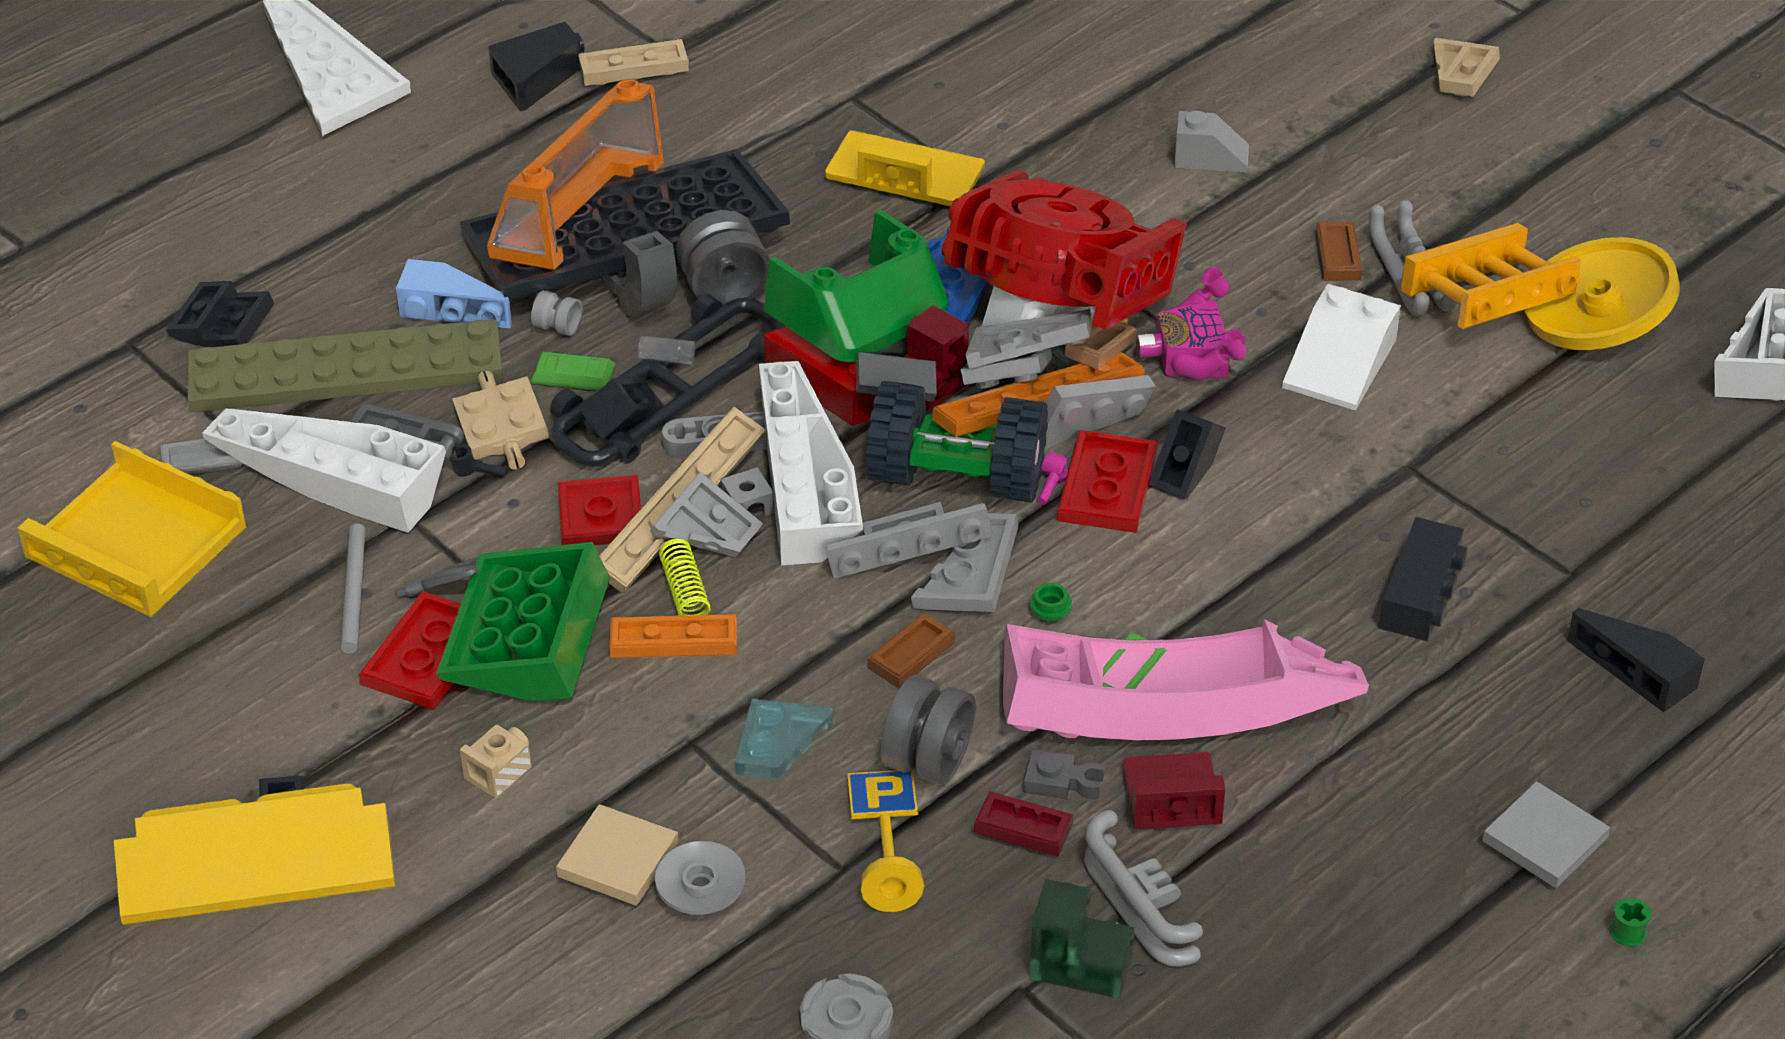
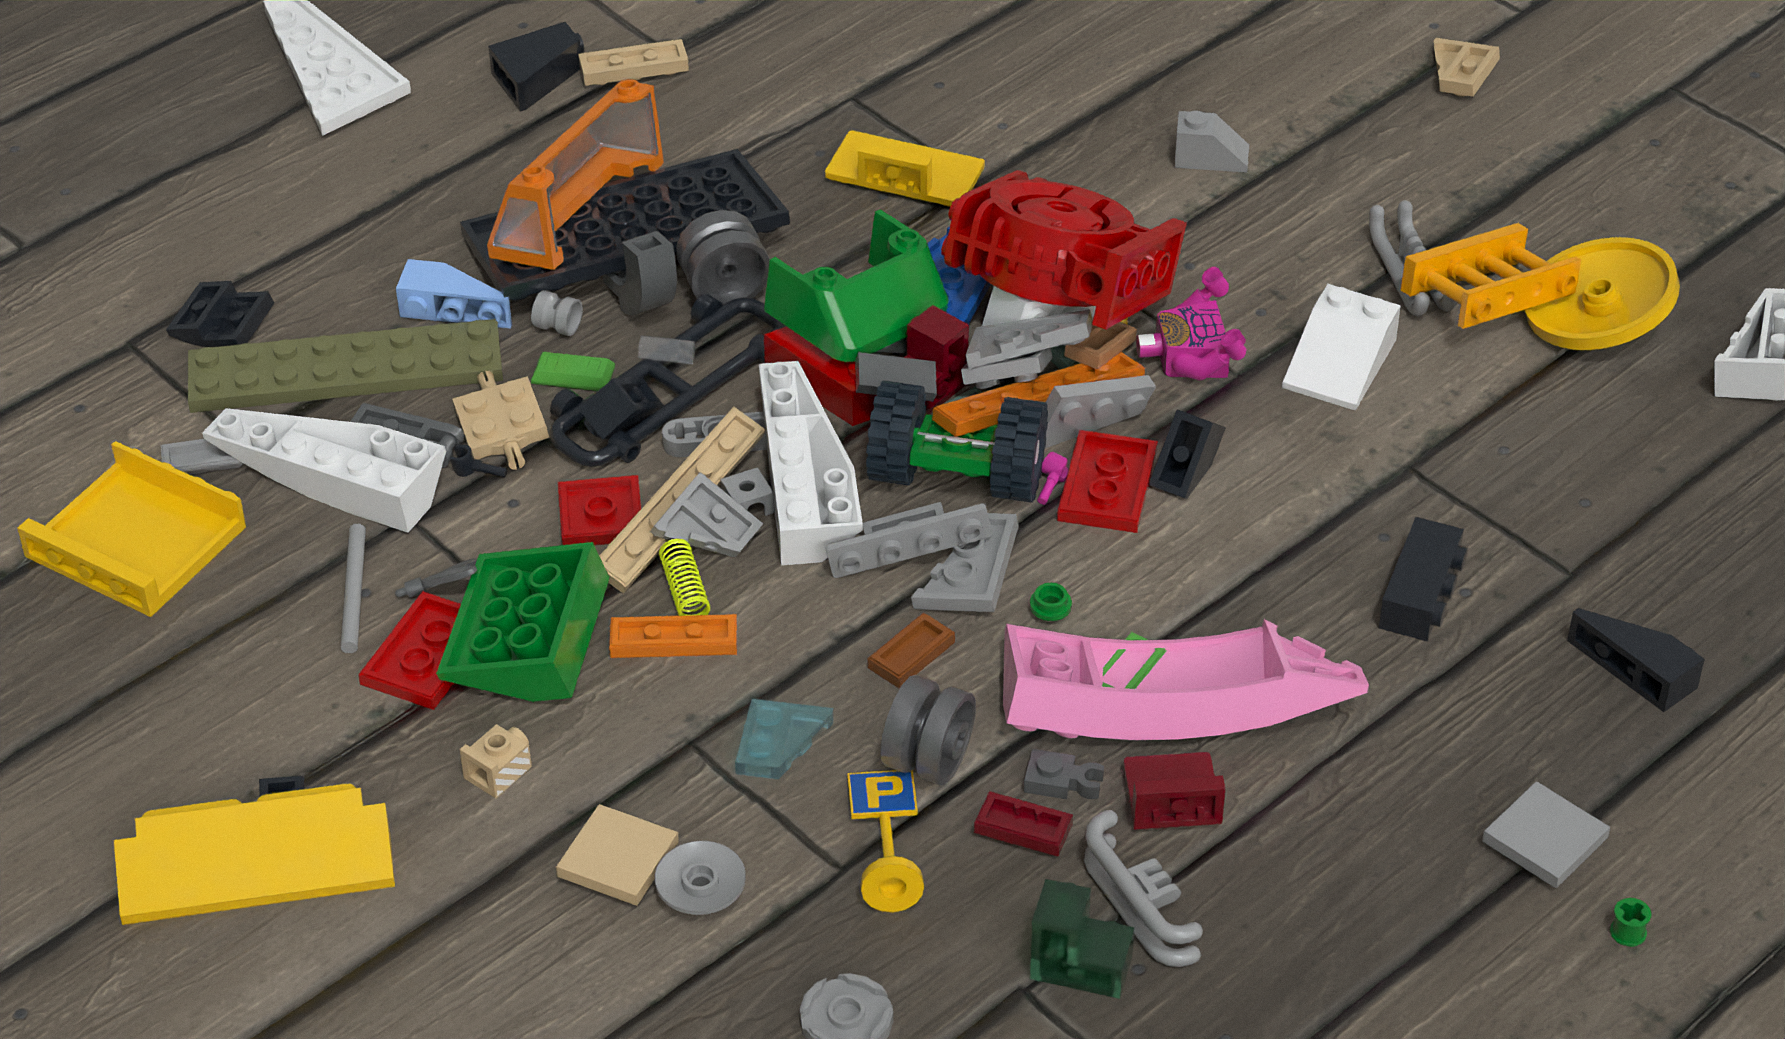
dark orange tile [1316,222,1362,281] -> none

